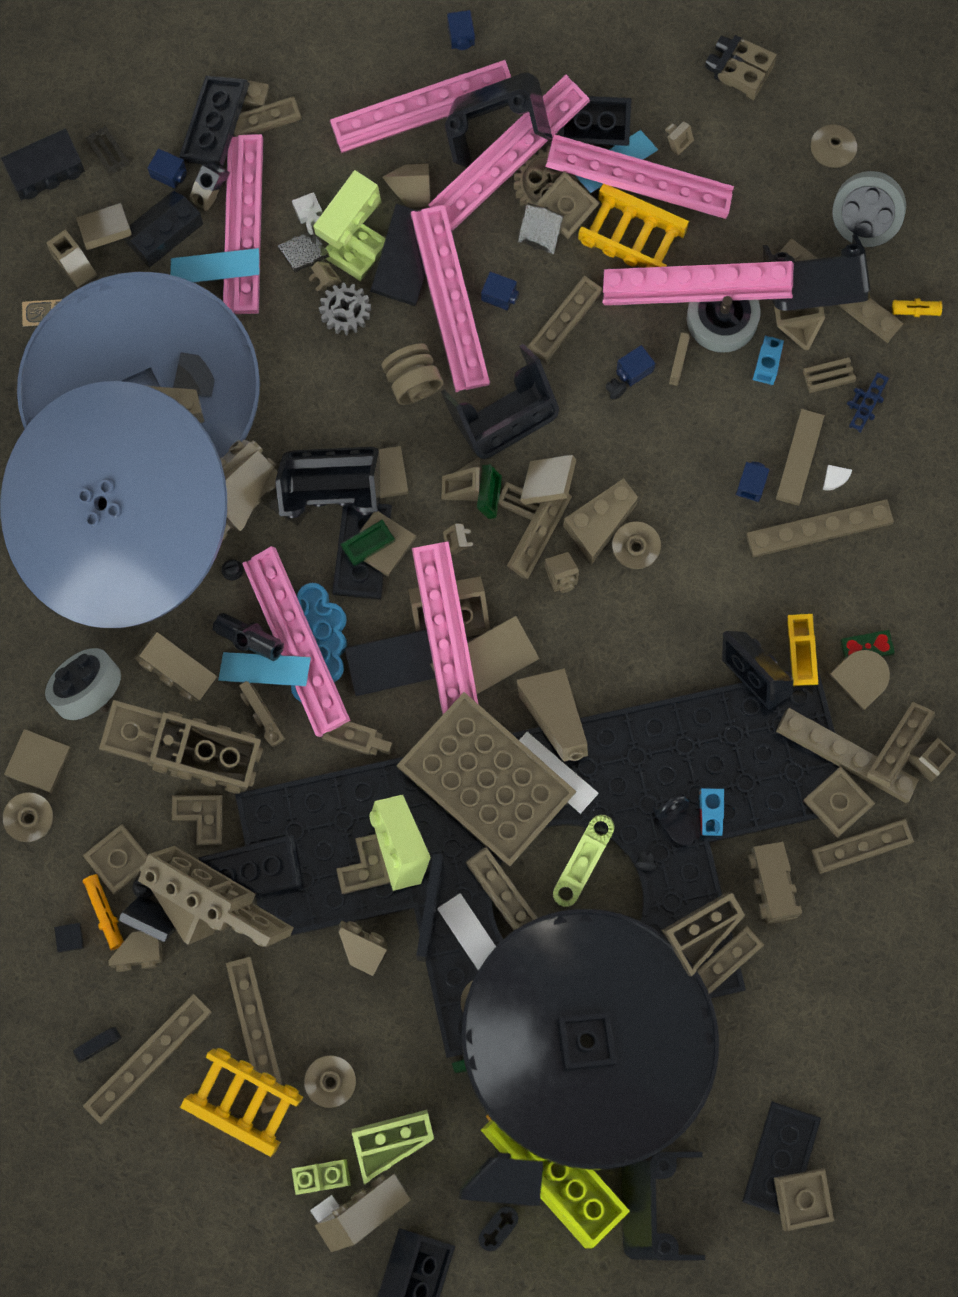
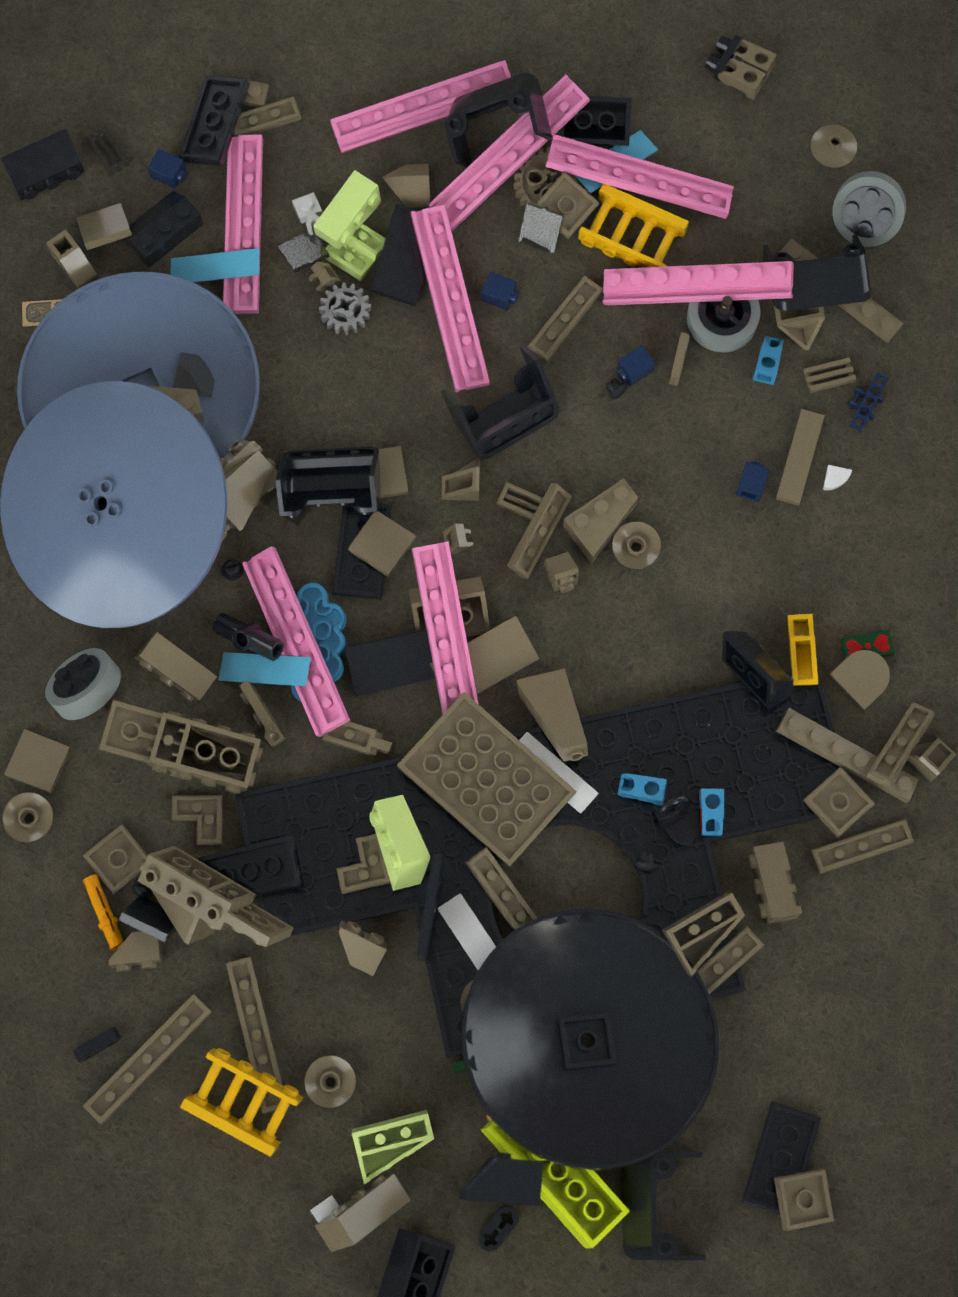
black tile [54,923,84,953] -> none
leg [189,162,230,211] -> none
yellowish green slope [292,1159,351,1195] -> none
dark green tile [341,519,396,566] -> none
dark tan wheel [381,344,443,405] -> none
dark blue brick [447,10,475,50] -> none
dark green tile [477,464,502,519] -> none
dark tan tile [521,455,576,504] -> none
yellowish green plate [553,815,614,907] -> none
dark tan tile [665,121,694,155] -> none
dark tan plate [746,499,894,558] -> none
yellow pin [892,298,942,317] -> none
none -> dark azure leg [617,774,667,806]

